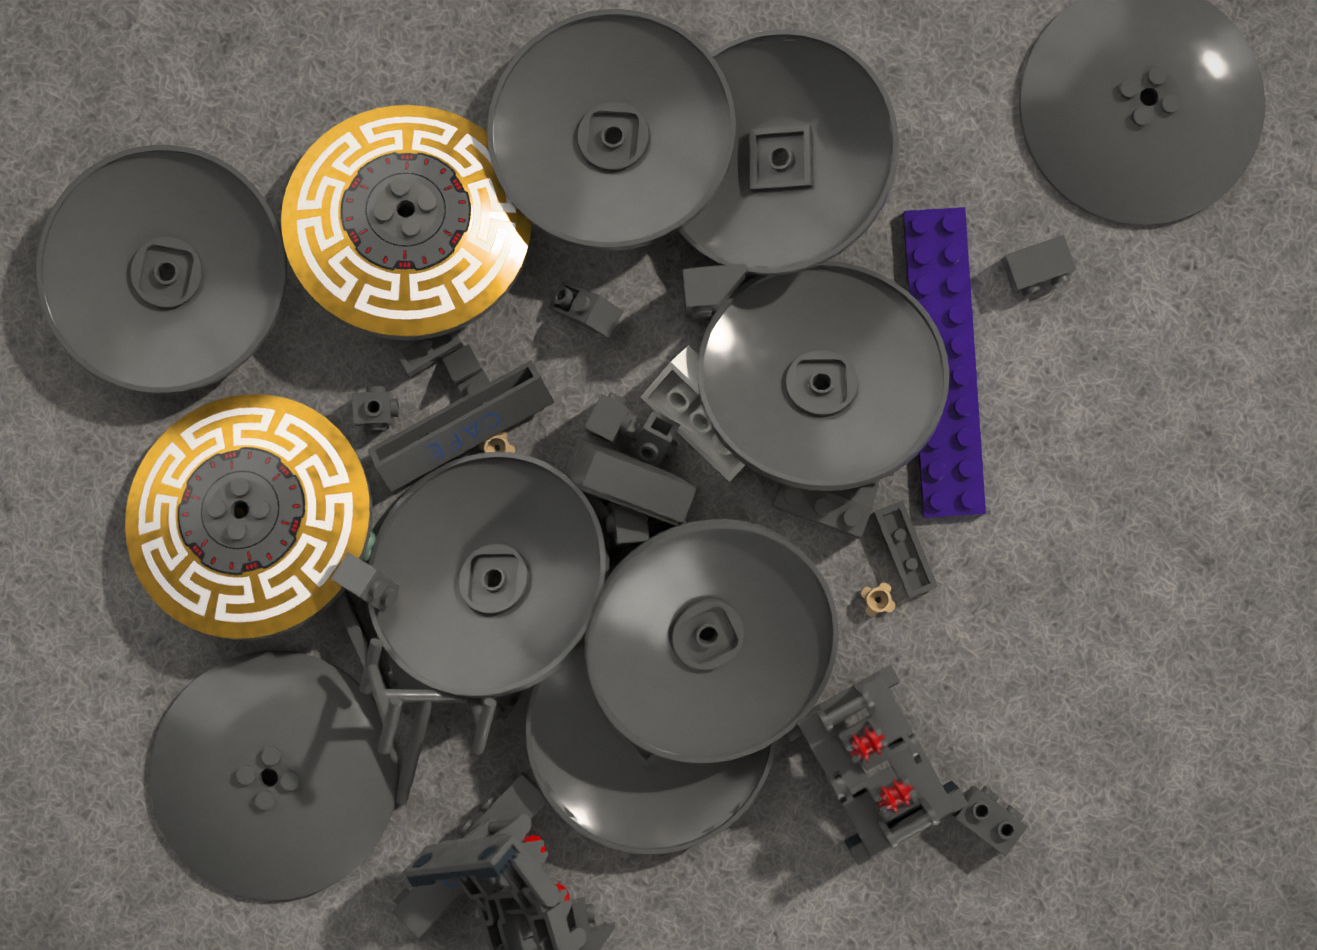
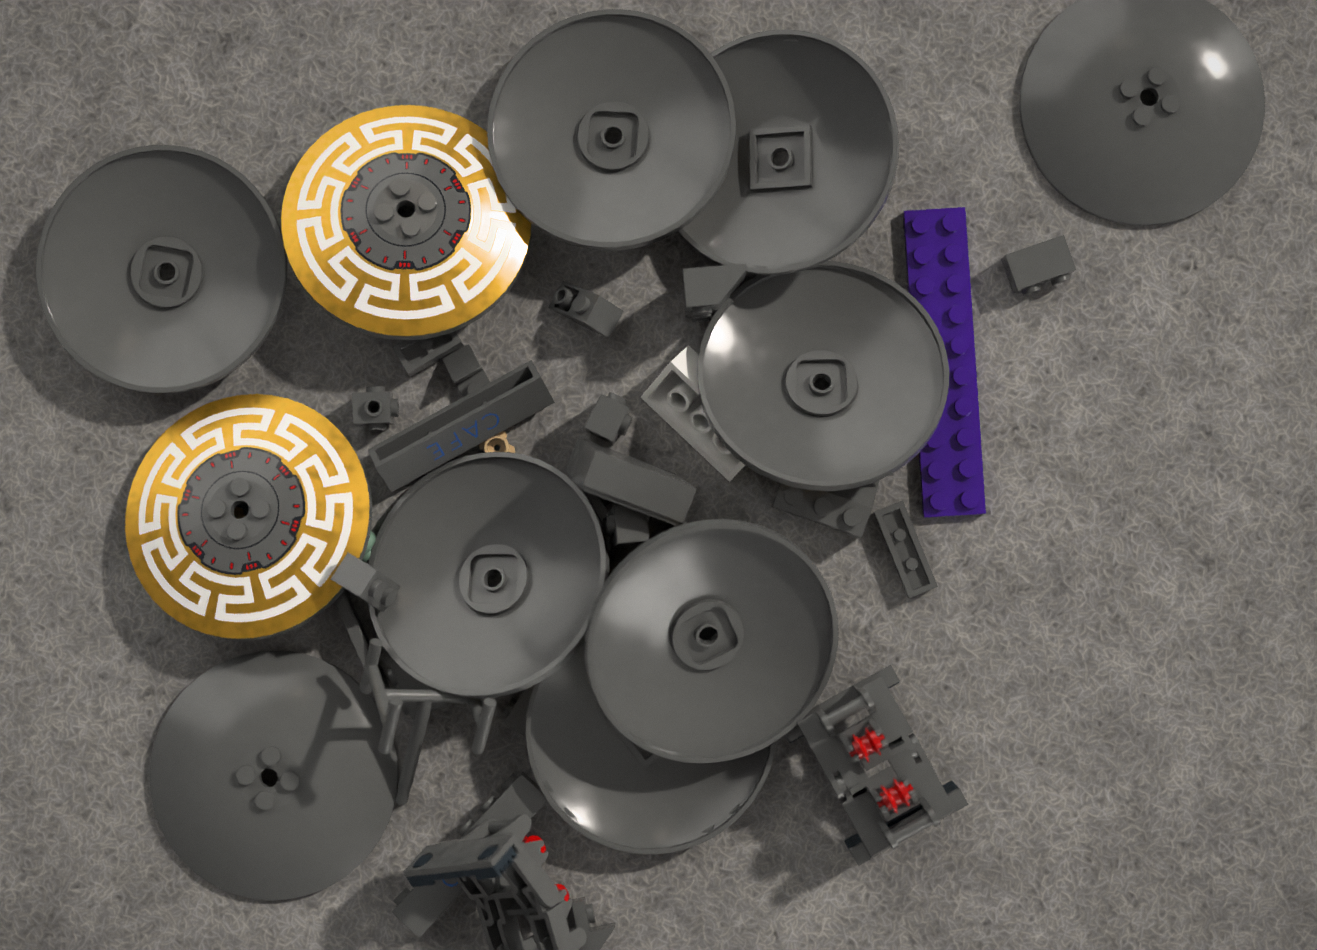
dark grey brick [631,410,681,467] -> none
tan plate [861,583,895,617] -> none
dark grey brick [952,786,1028,857] -> none

